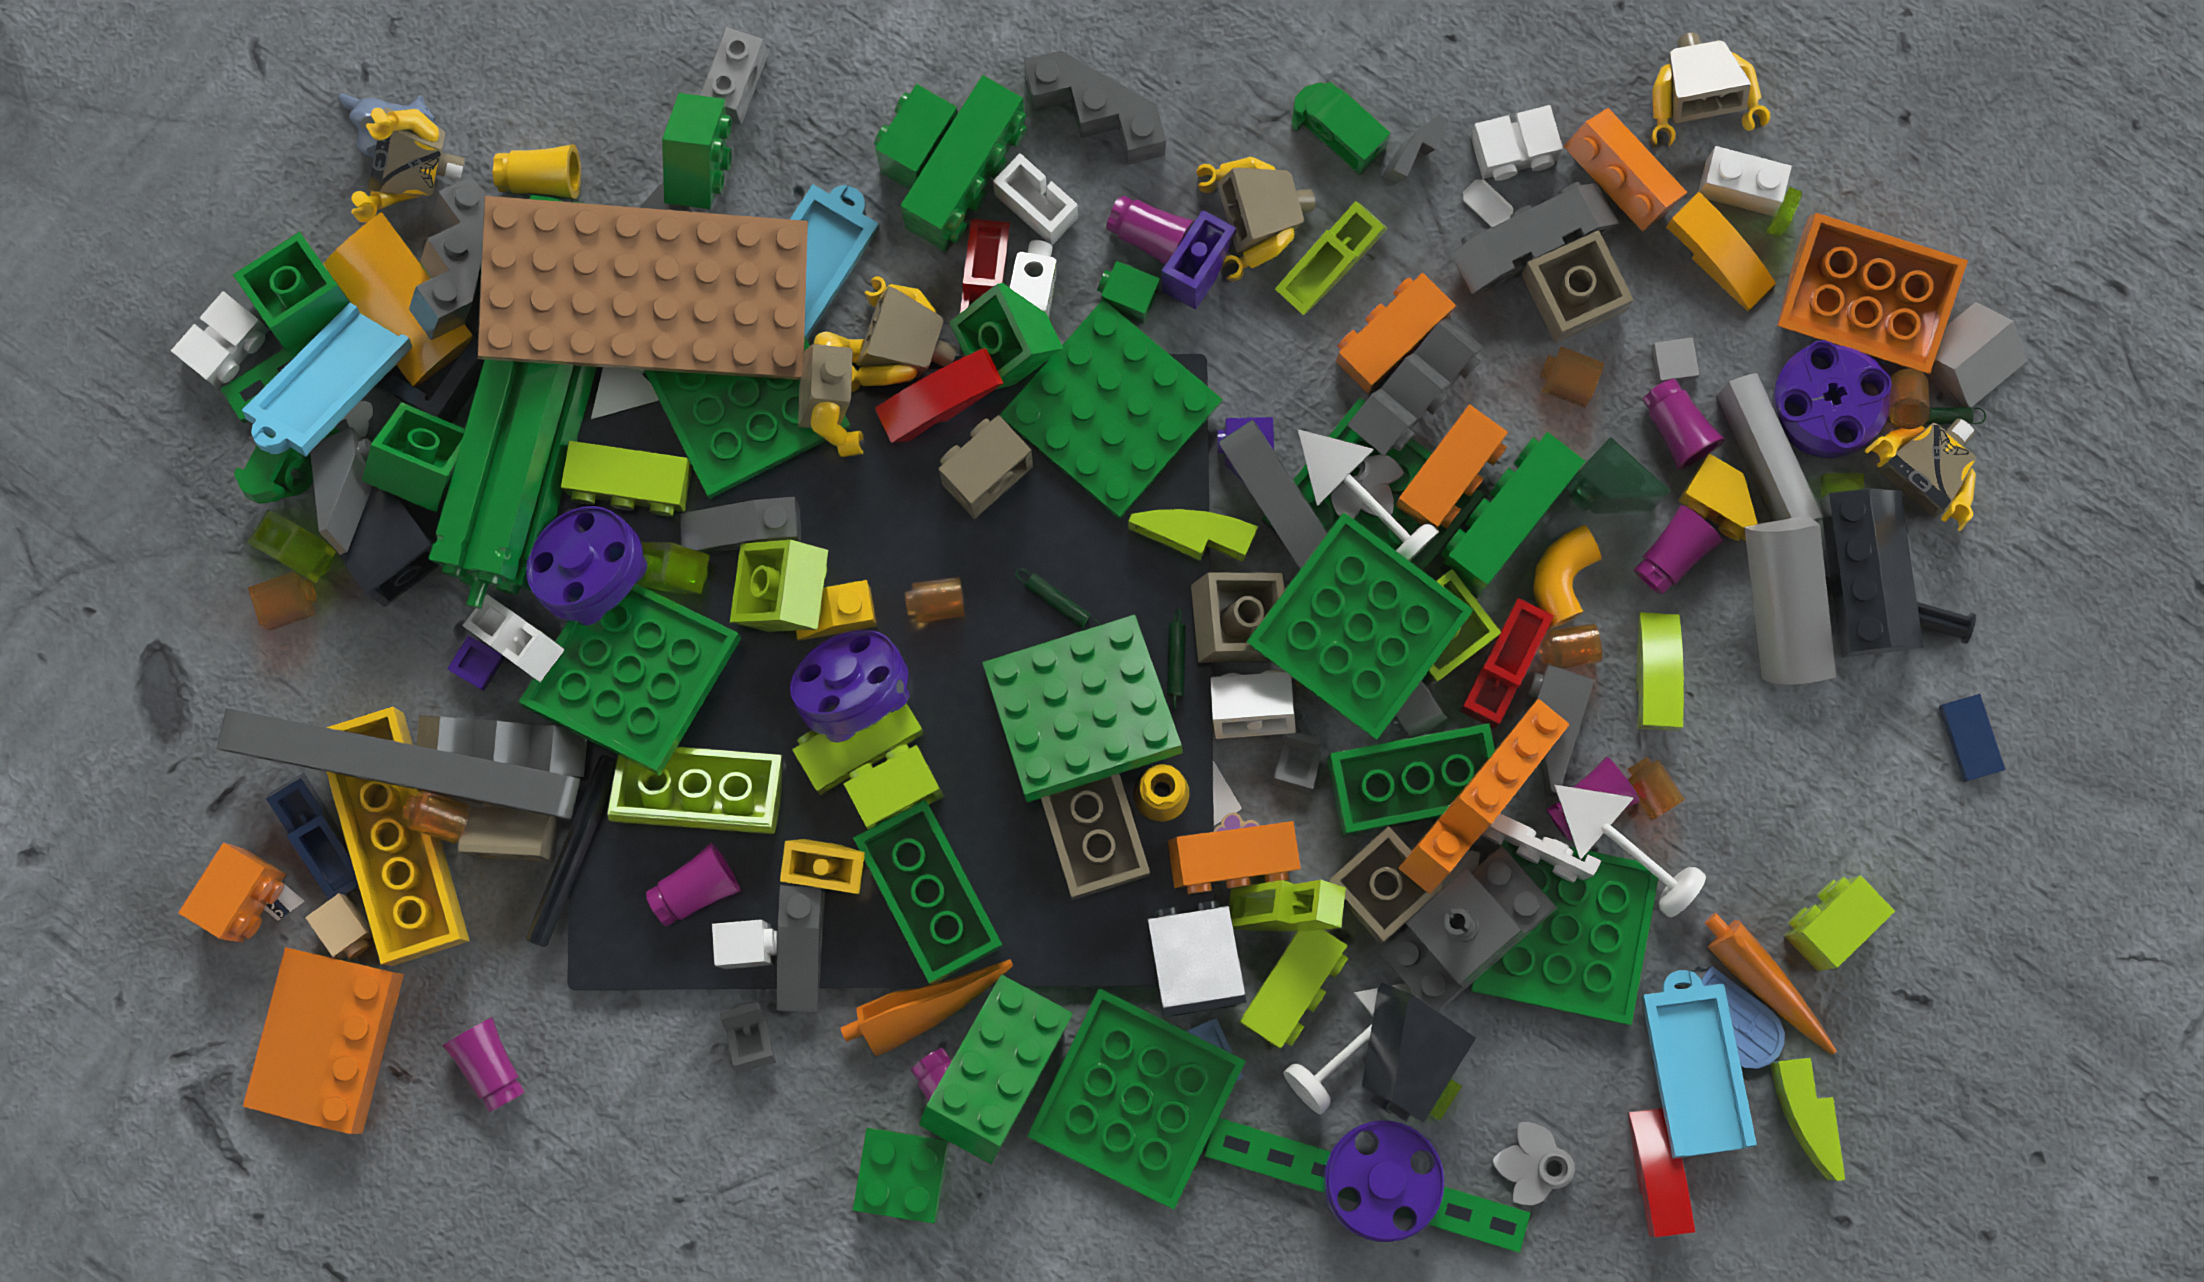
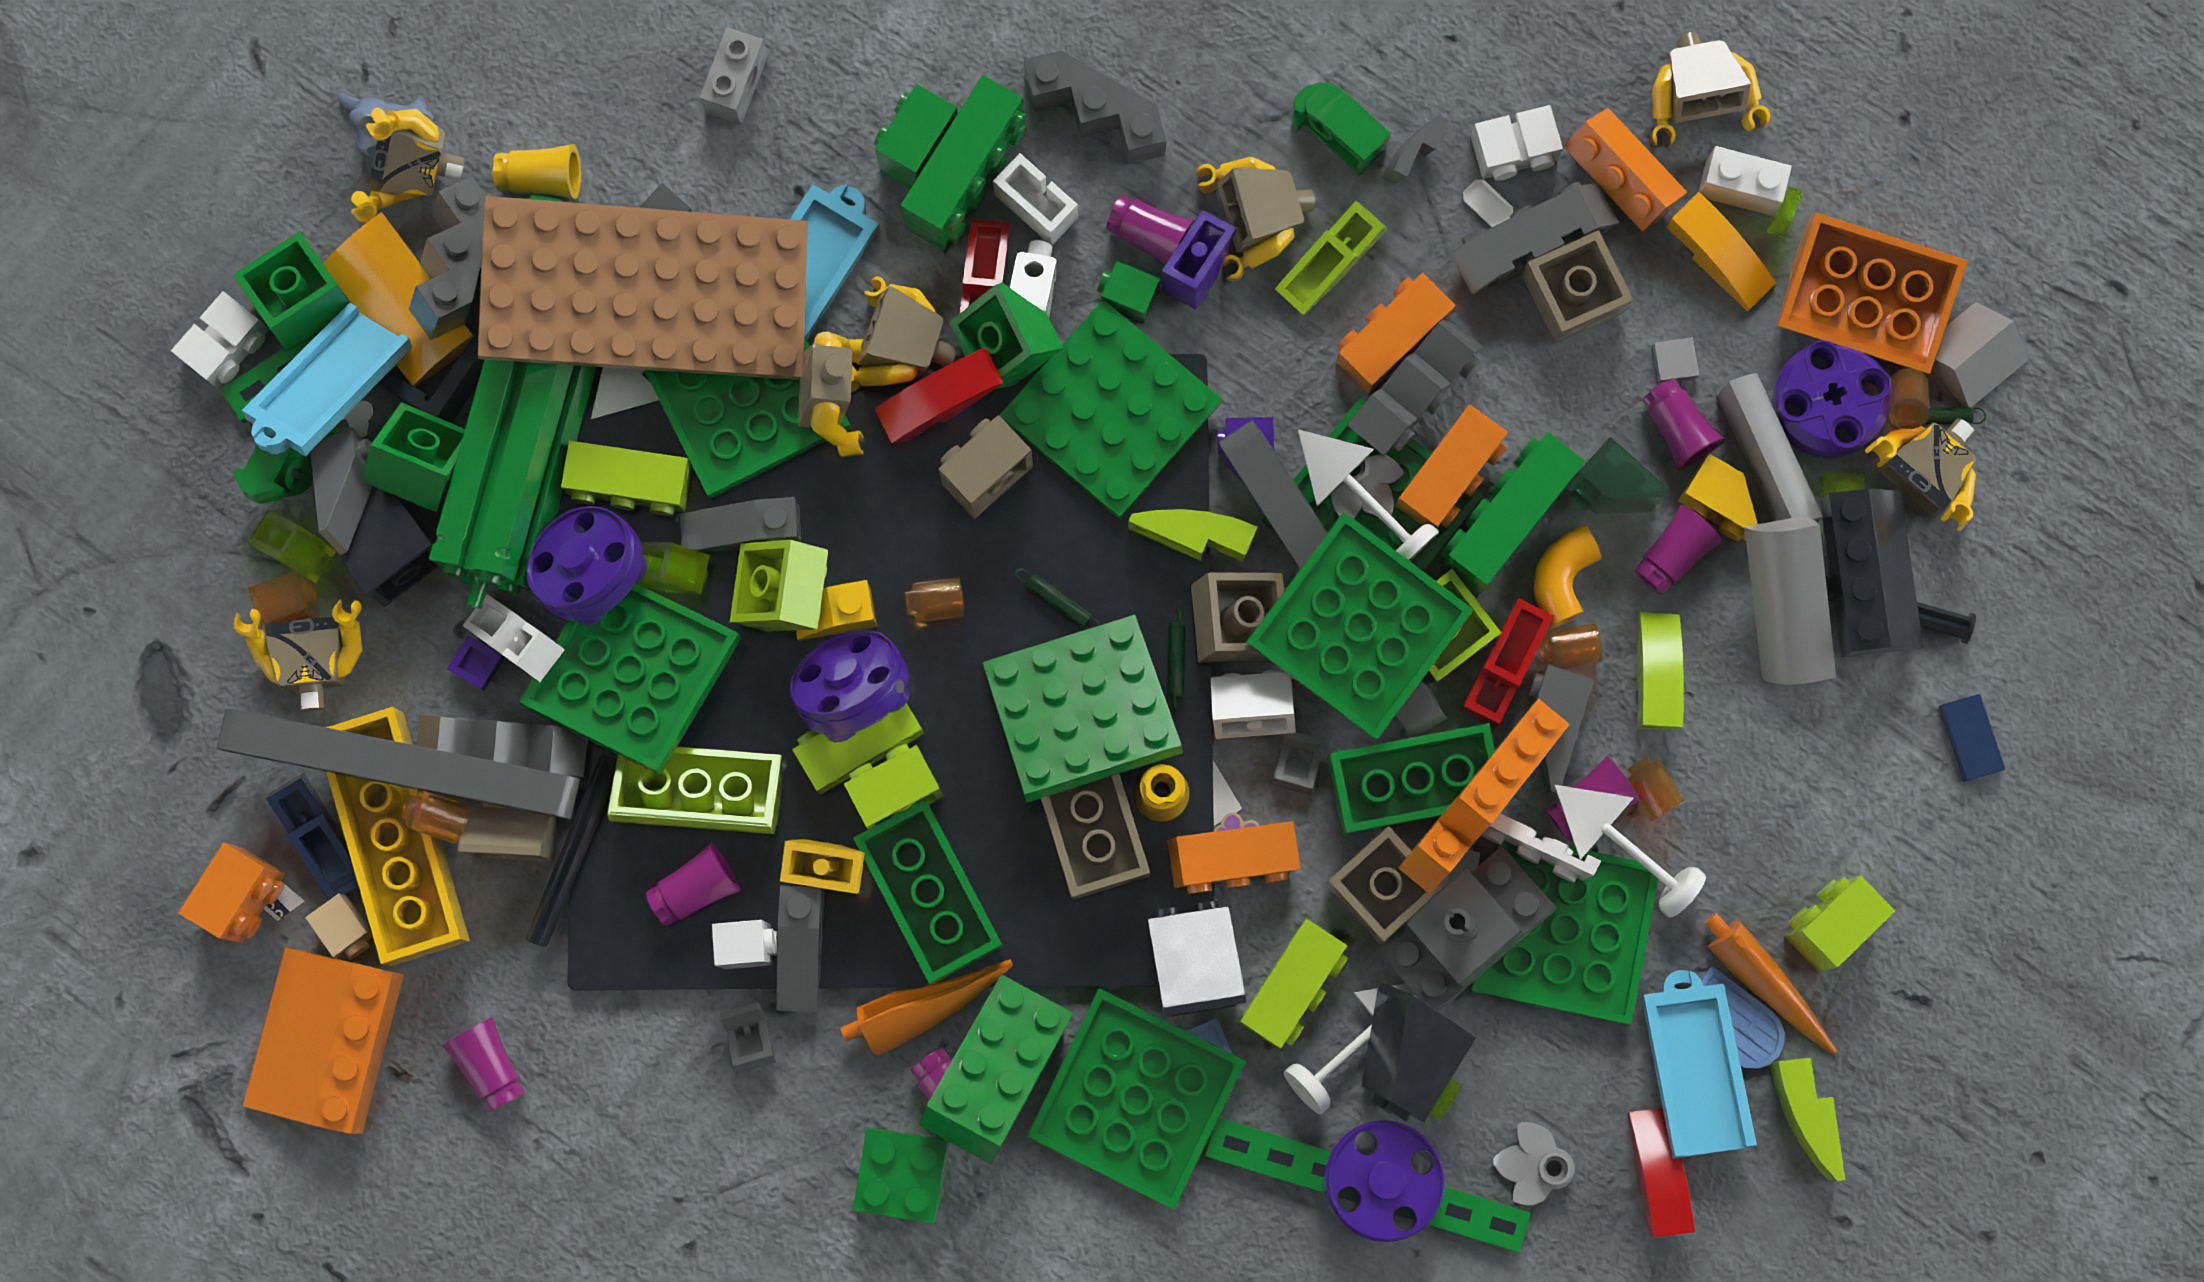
green brick [662,93,732,209] -> none
lime slope [1229,880,1346,931] -> none
clear orange brick [1539,346,1605,408] -> none
none -> torso [233,599,363,712]

